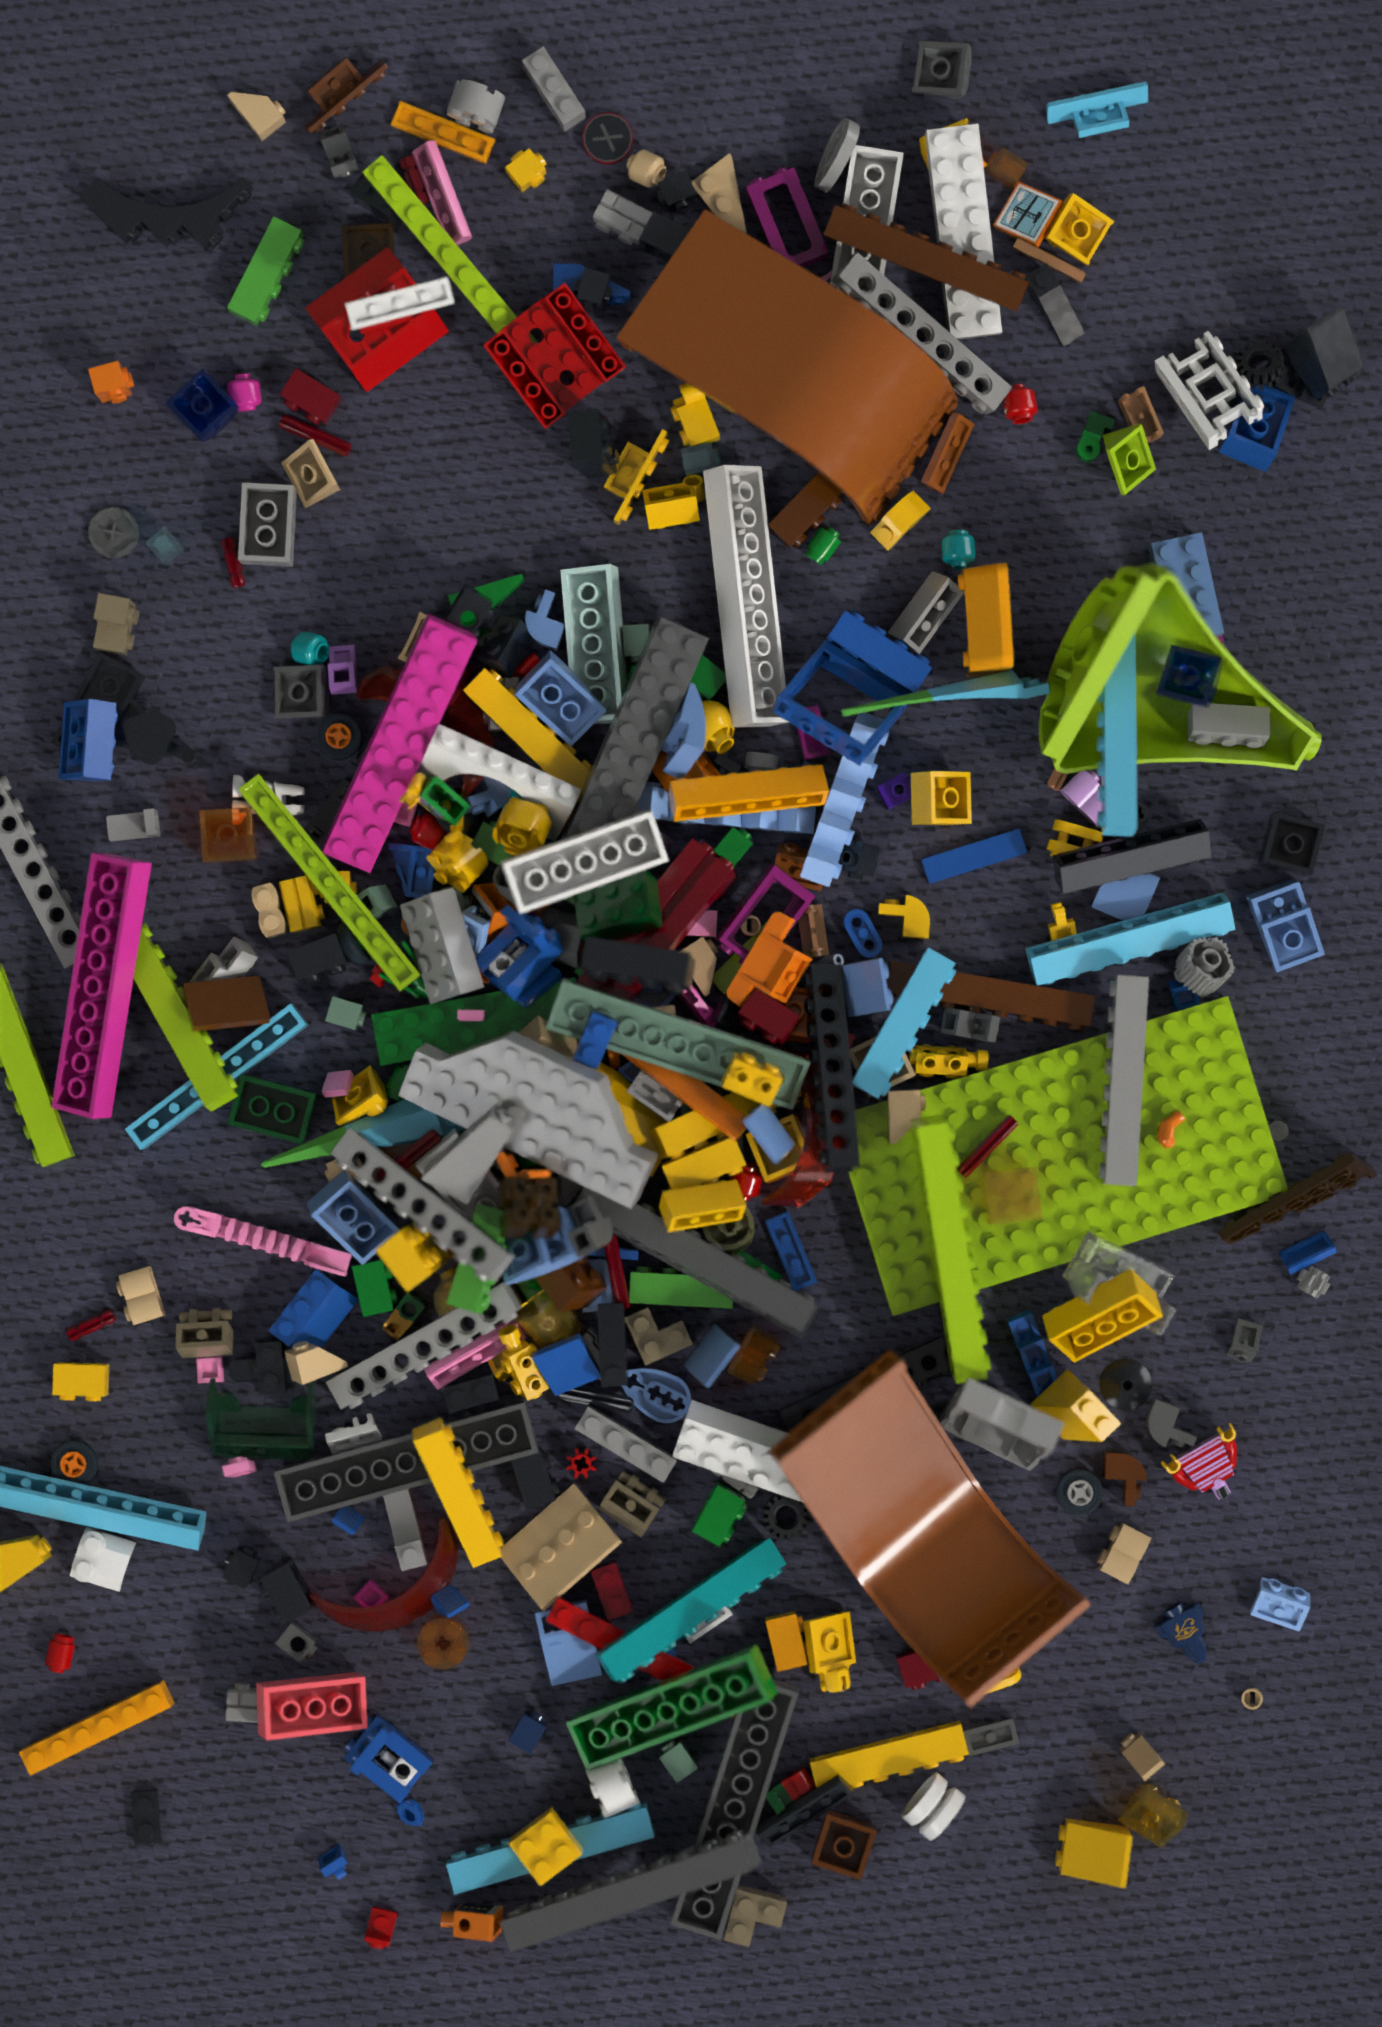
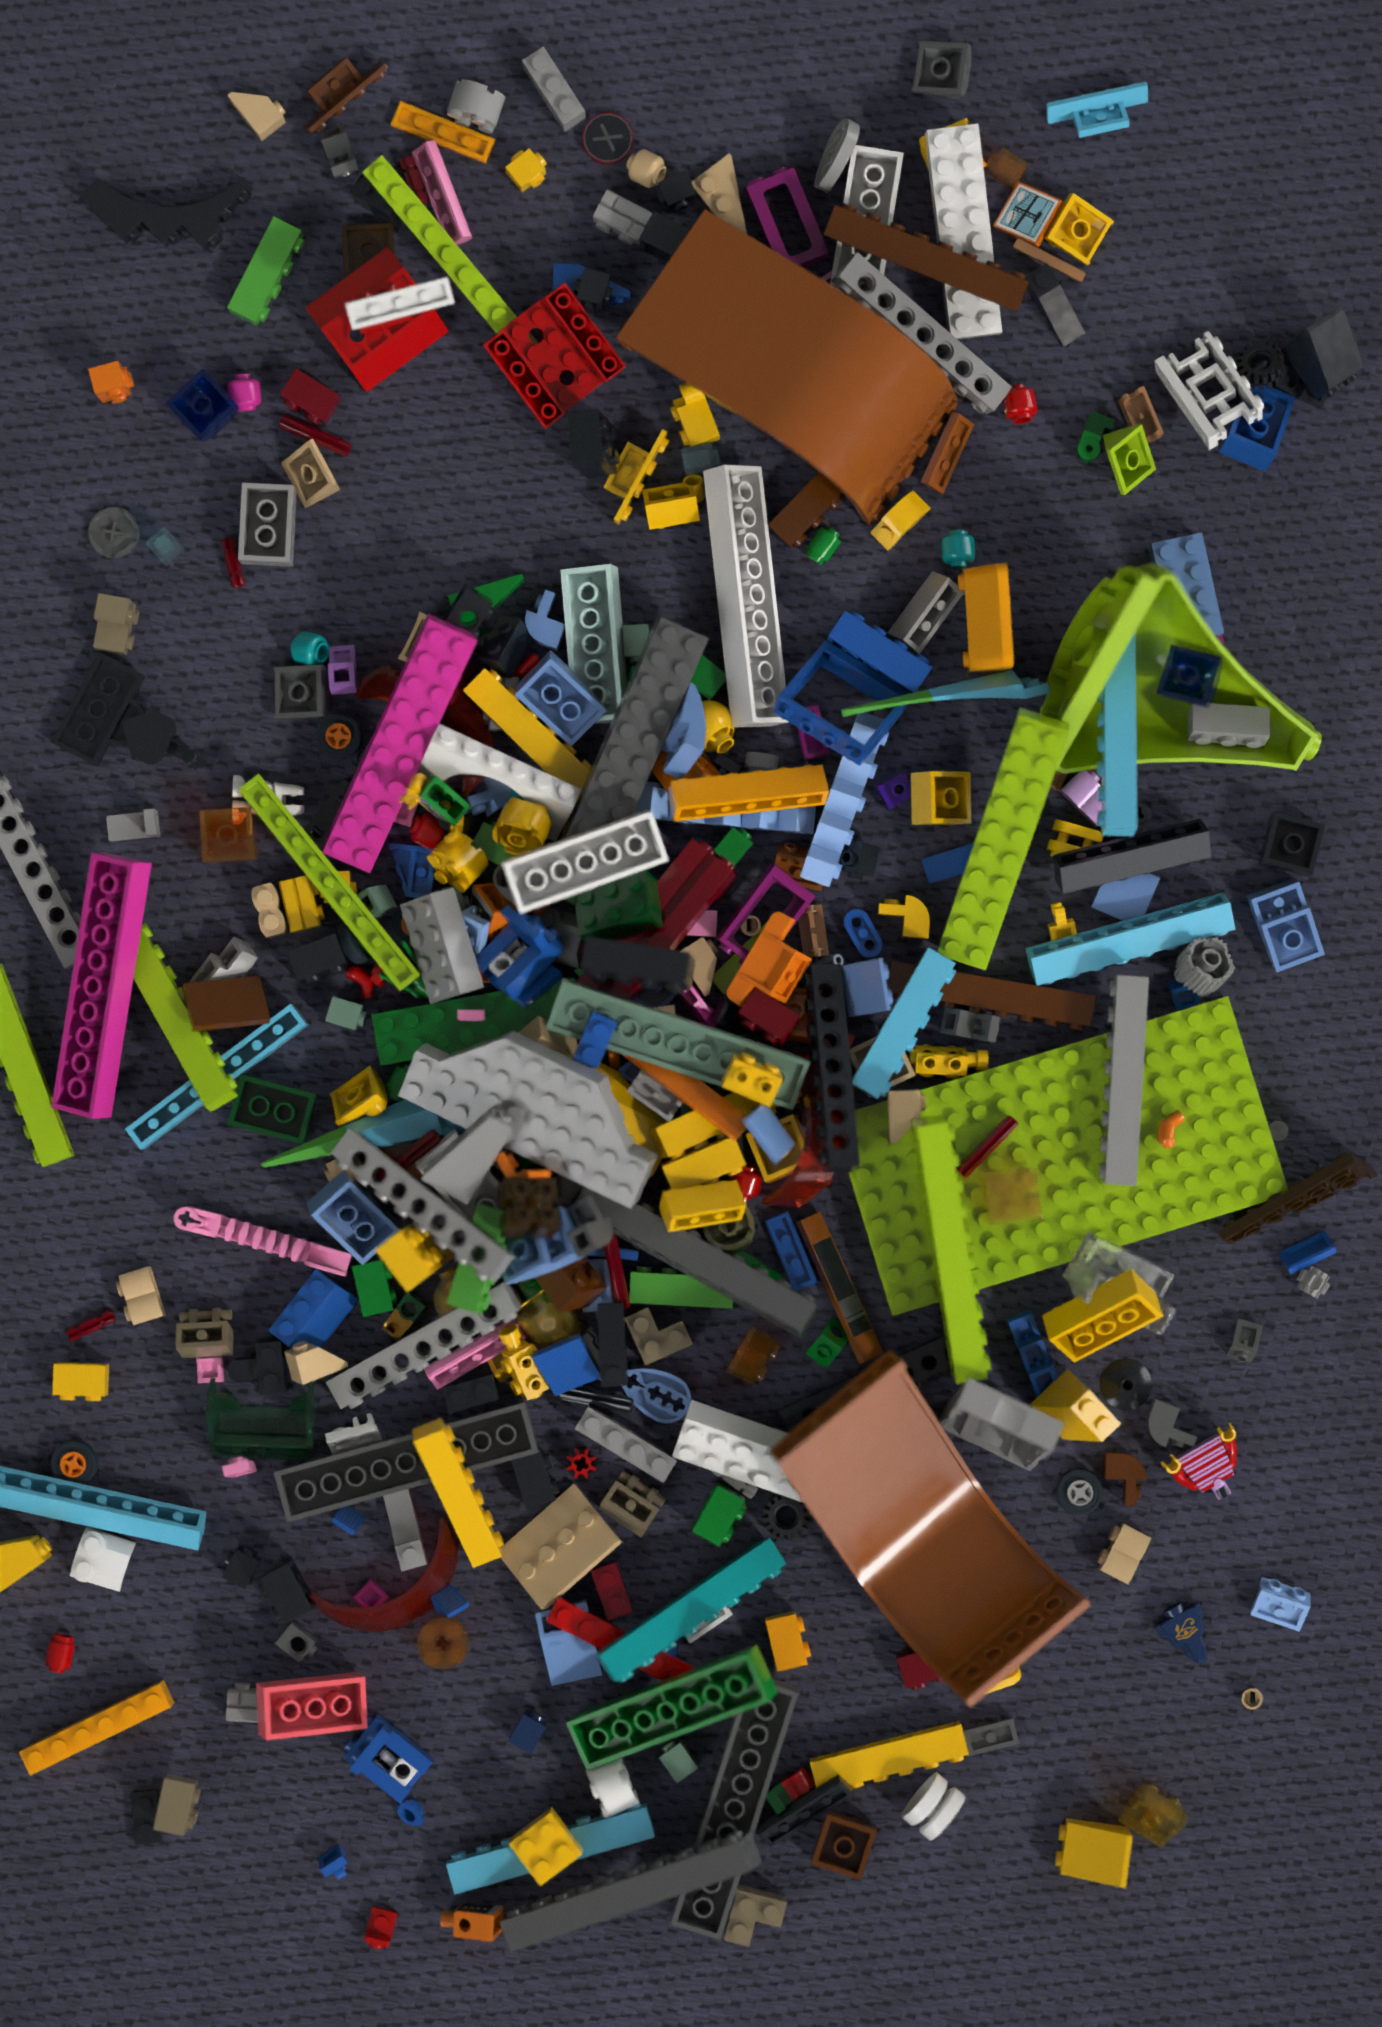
blue slope [58,699,118,782] -> none
bright pink tile [321,1070,354,1098] -> none
medium blue slope [684,1324,740,1388] -> none
yellow plate [803,1611,856,1693] -> none
tan slope [1119,1732,1164,1781] -> none
none -> dark tan brick [153,1774,201,1836]
none -> red arm [345,965,374,999]
none -> tile [796,1211,883,1364]
none -> green bracket [806,1317,848,1368]
none -> lime brick [937,708,1070,971]

